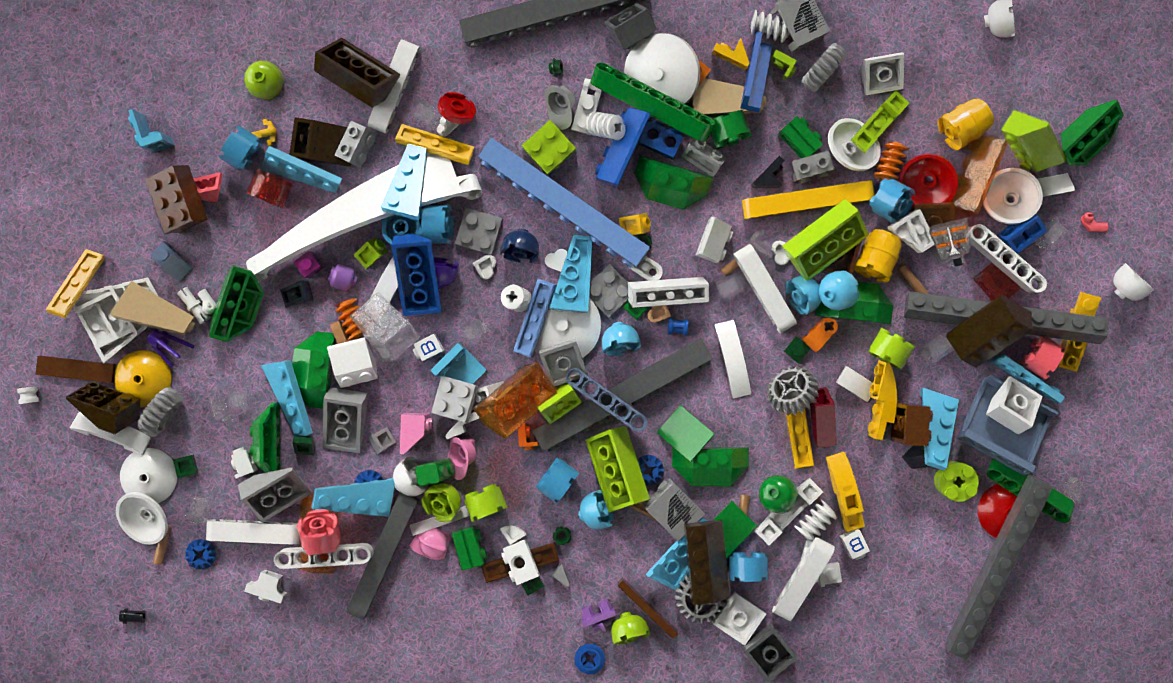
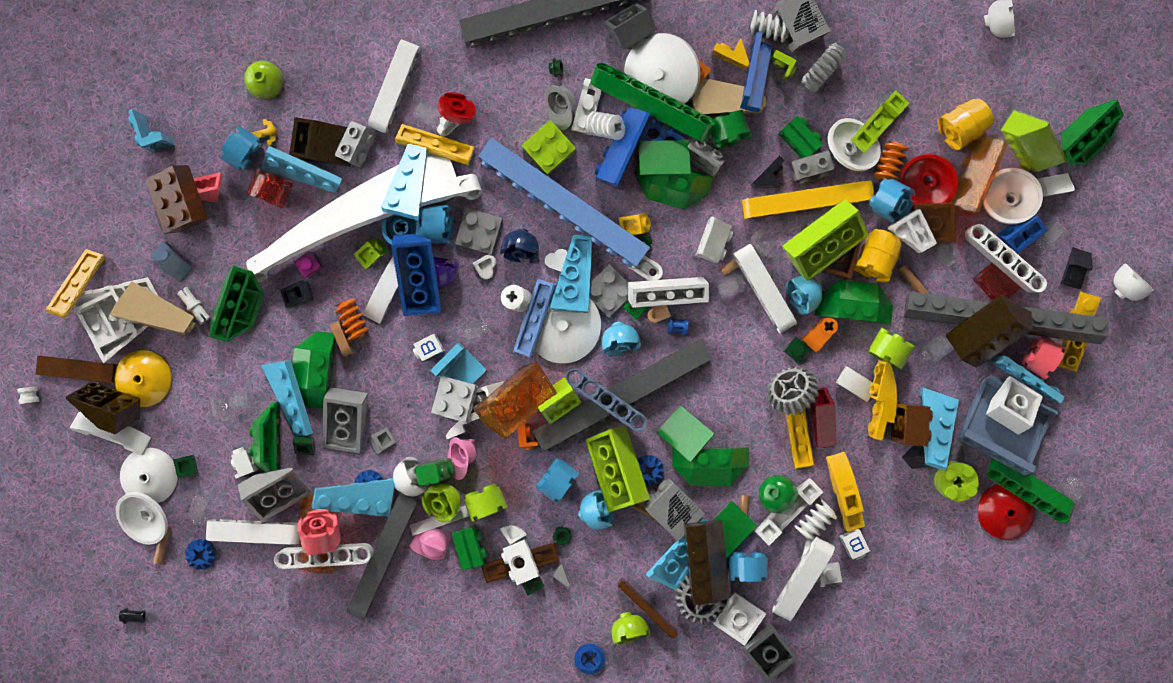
light grey gear [138,387,183,437] -> none
dark purple plant [147,329,194,368] -> none
white arm [197,289,216,314] -> none
white brick [244,570,287,604] -> none
dark brown slope [314,37,400,108] -> none
medium lavender head [327,264,357,292] -> none
white slope [327,337,378,388] -> none
clear slope [350,292,420,362] -> none
bright pink slope [400,413,433,454] -> none
light grey plate [539,339,588,387] -> none
medium lavender hips [581,598,616,633] -> none
white slope [715,320,751,398] -> none
white tile [771,241,789,266] -> none
medium azure cylinder [819,271,859,310] -> none
white slope [860,52,904,95] -> none
clear torso [929,217,971,267] -> none
dark grey brick [945,474,1053,660] -> none
coral arm [1081,212,1108,232] -> none
none -> green window [638,140,691,175]
none -> black slope [1060,247,1093,290]

